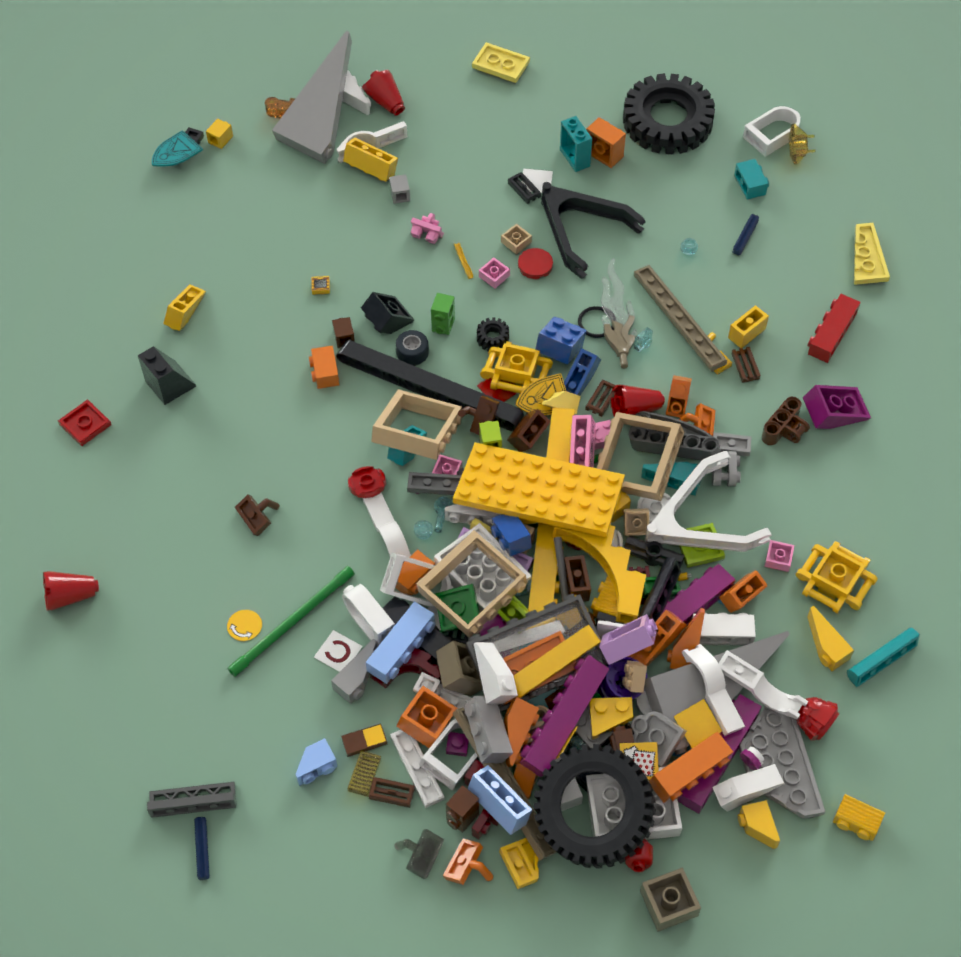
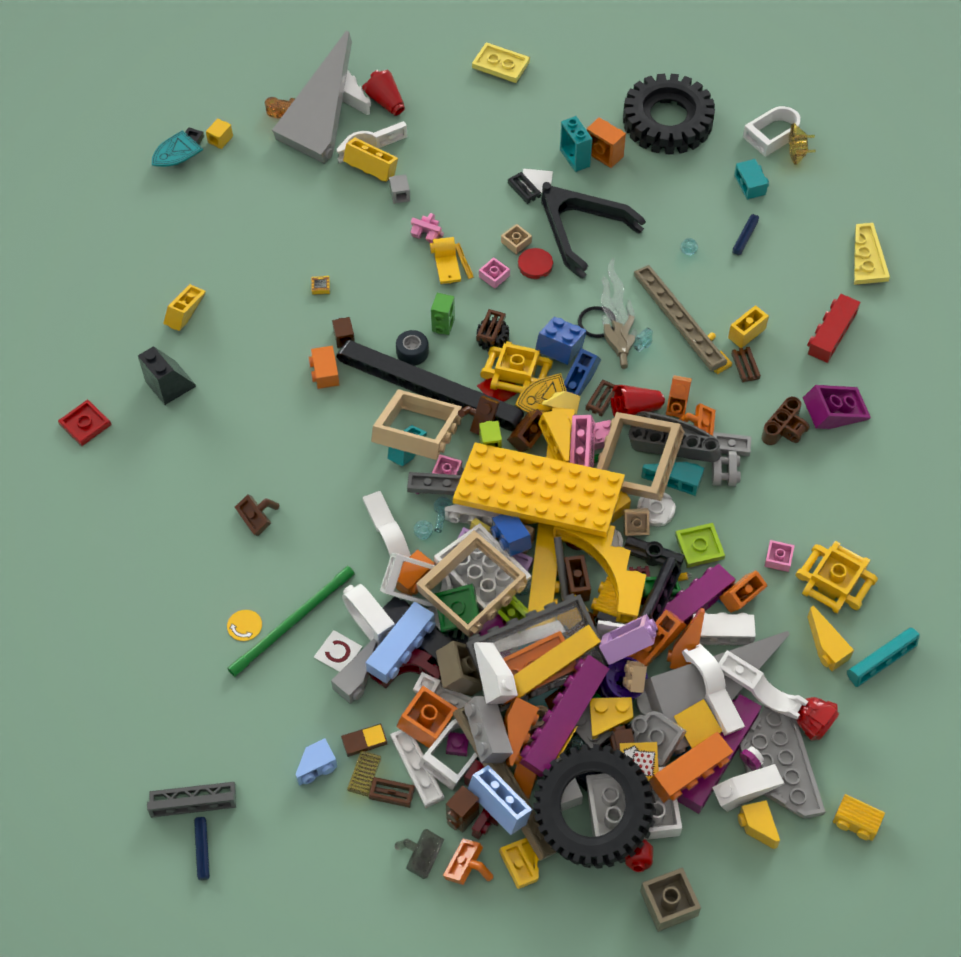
red cone [43,571,99,611] -> none
red tile [348,466,386,498] -> none
black slope [361,292,414,334] -> none
white piece [645,451,772,552] -> none
none -> yellow door [430,237,461,284]
none -> reddish brown tile [476,309,506,345]
none -> yellow slope [538,408,570,462]

